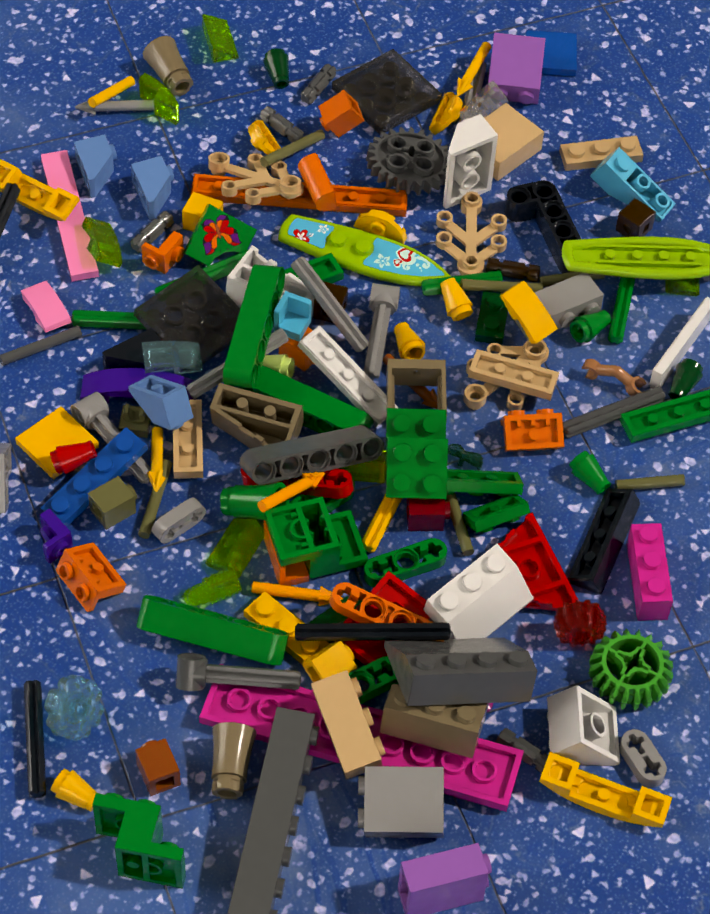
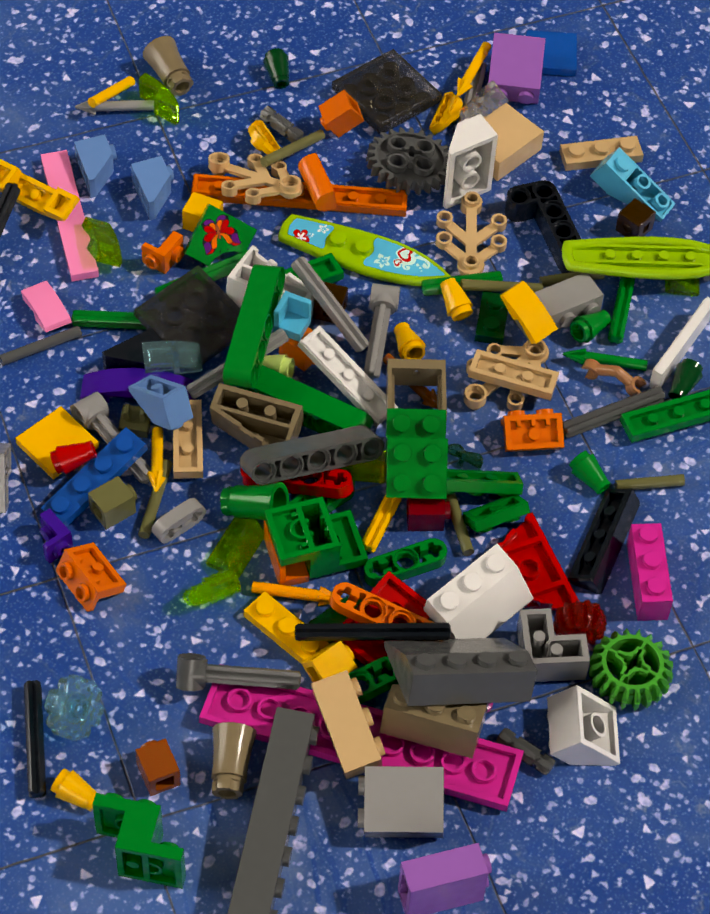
dark grey axle [130,211,174,253] -> none
green beam [136,595,289,665] -> none
clear neon green slope [202,14,238,63] -> none
light orange piece [257,472,325,512] -> none
dark grey axle [301,64,336,104] -> none
yellow plate [354,209,407,244] -> none
dark brown axle [486,257,540,282] -> none
yellow slope [539,752,672,828] -> none
light grey beam [619,729,667,788] -> none
none -> light grey brick [517,608,590,682]
none -> green piece [563,349,648,371]

